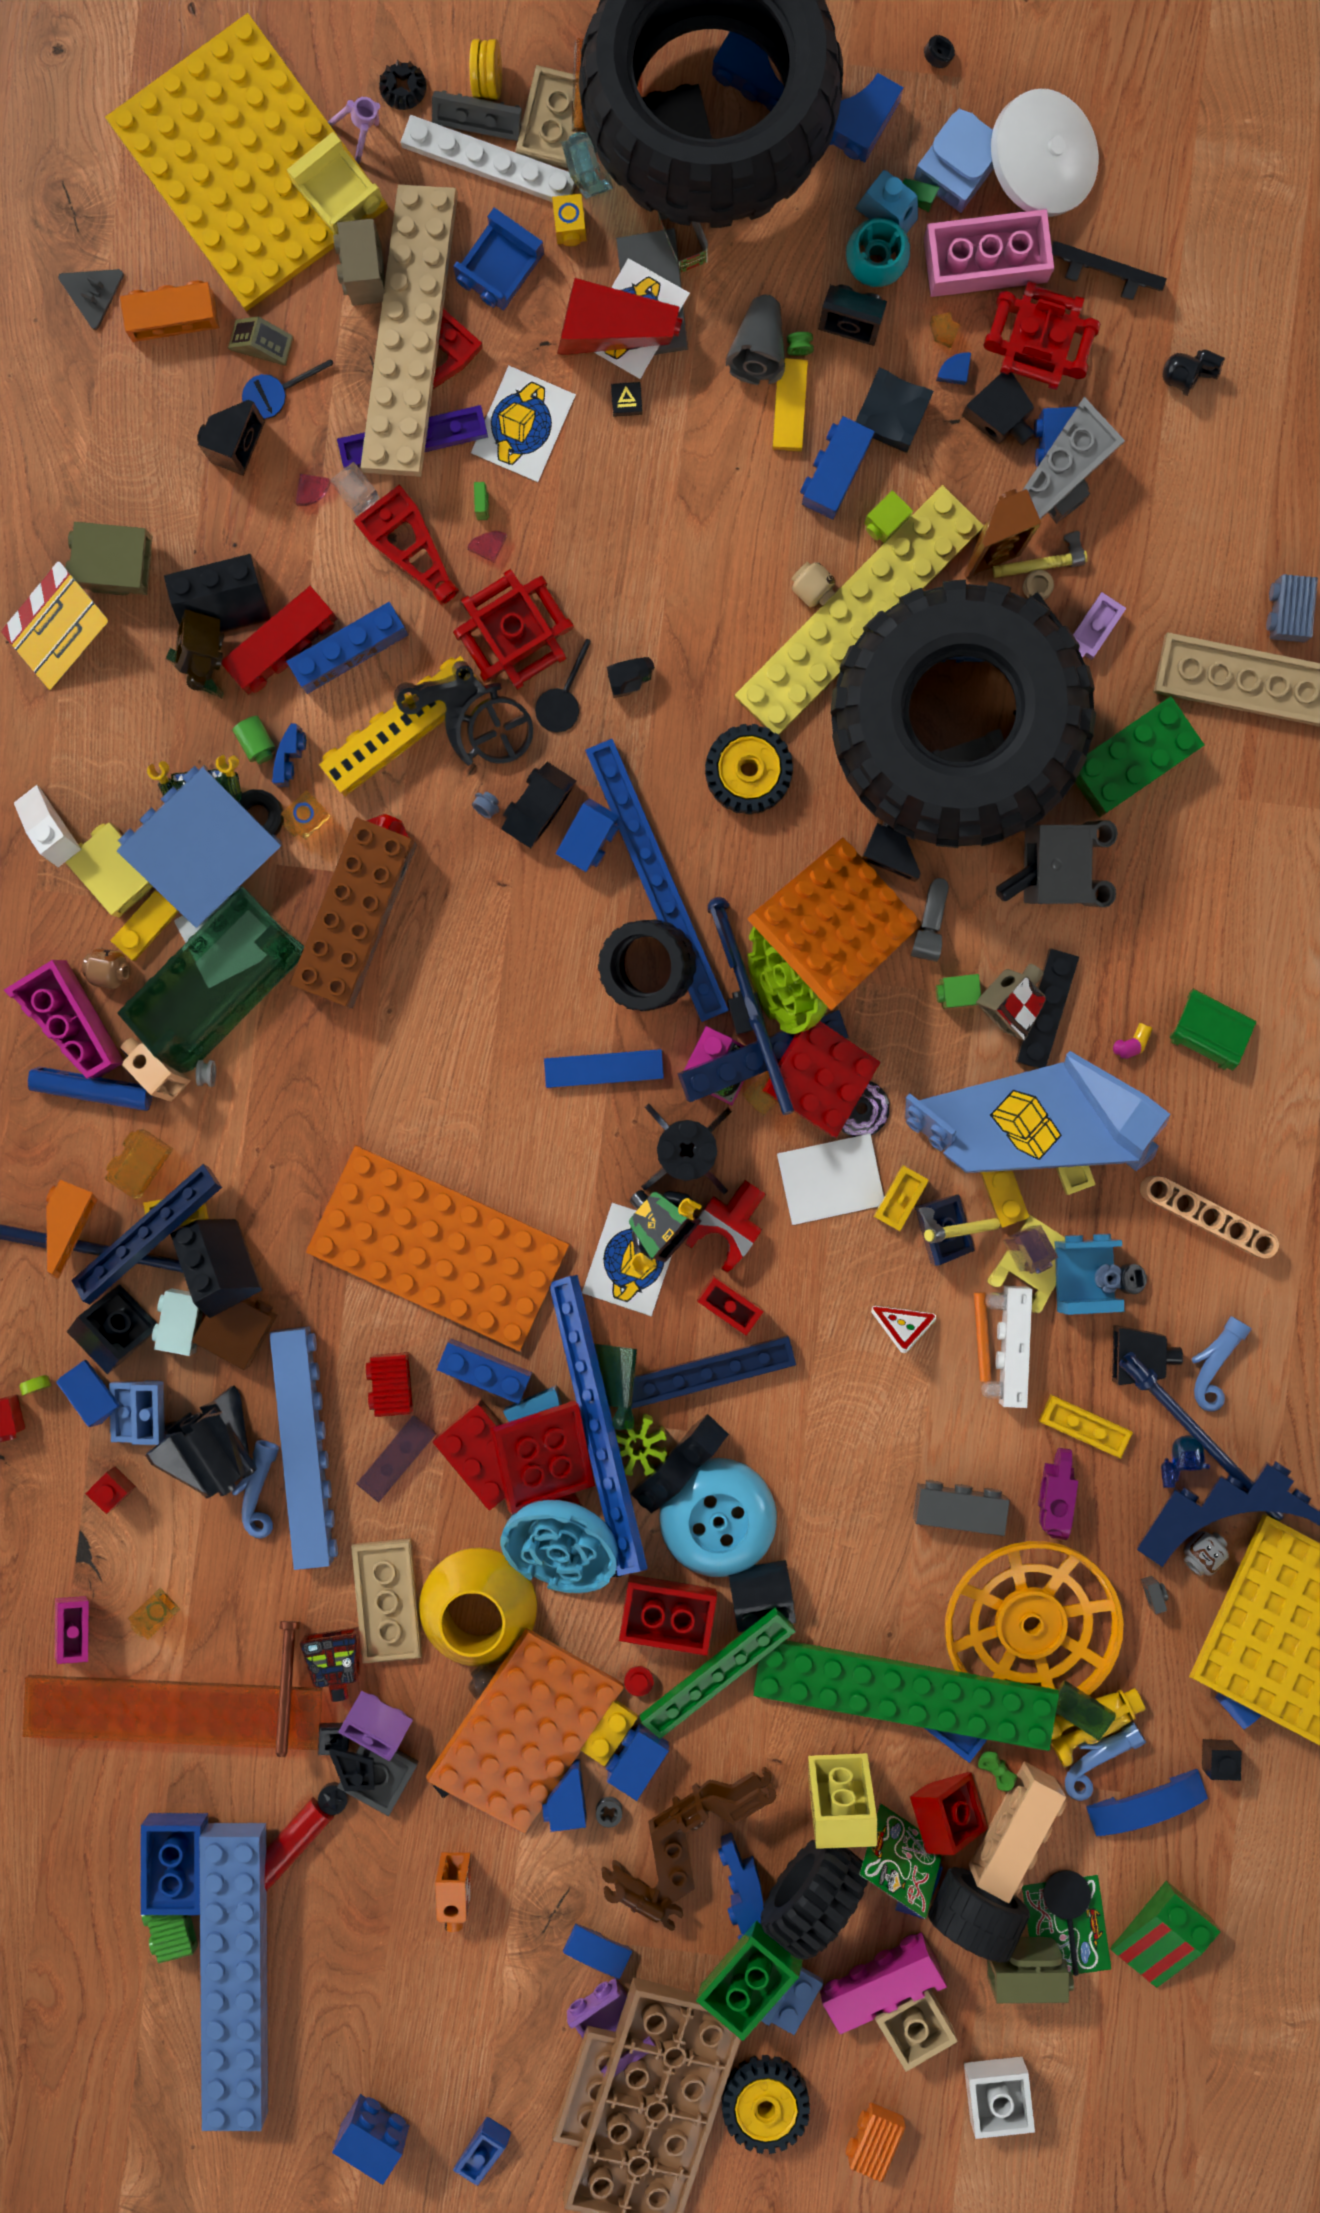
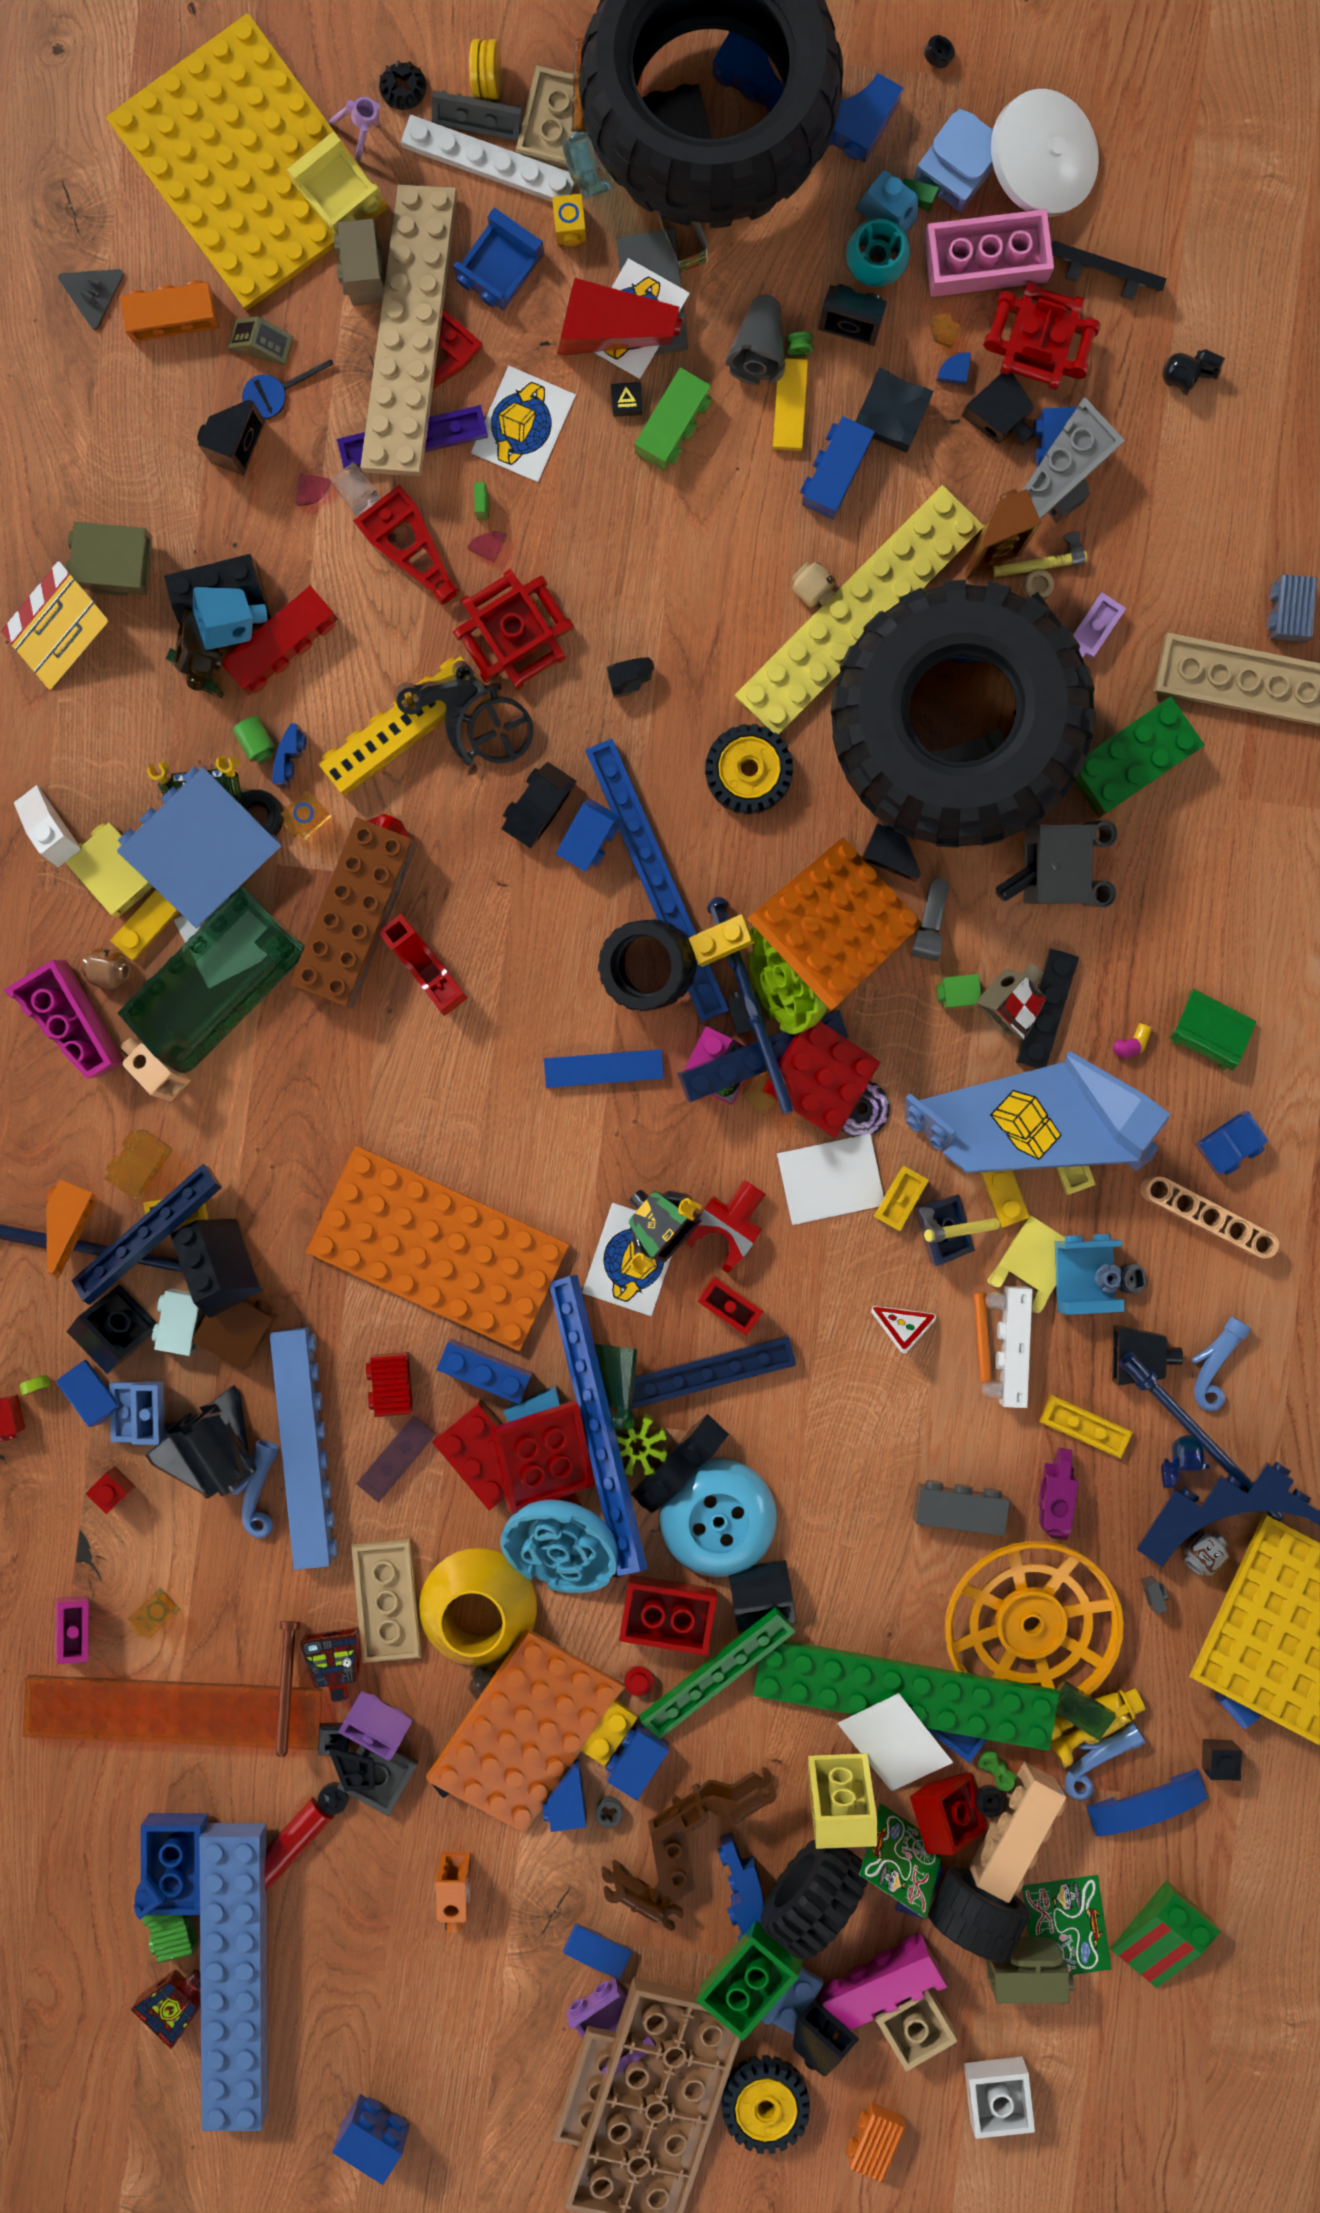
blue brick [28,1066,153,1111] -> none
light grey bush [196,1060,216,1087] -> none
blue brick [286,601,409,694] -> none
blue slope [453,2117,511,2186] -> none
sand blue plate [472,792,500,819] -> none
black piece [535,639,591,733] -> none
black brick [641,1104,732,1194] -> none
lime brick [864,490,913,543] -> none
brick [1003,1225,1058,1274] -> none
black piece [1043,1870,1091,1976] -> none
none -> torso [130,1969,201,2049]
none -> blue tile [134,1875,166,1920]
none -> dark azure torso [193,587,267,650]
none -> red arch [378,913,468,1016]
none -> bright green brick [634,367,713,471]
none -> yellow plate [689,914,755,967]
none -> black torso [792,2000,859,2076]
none -> white sticker [837,1693,953,1791]
none -> black tile [974,1785,1006,1817]
none -> blue brick [1195,1111,1269,1175]

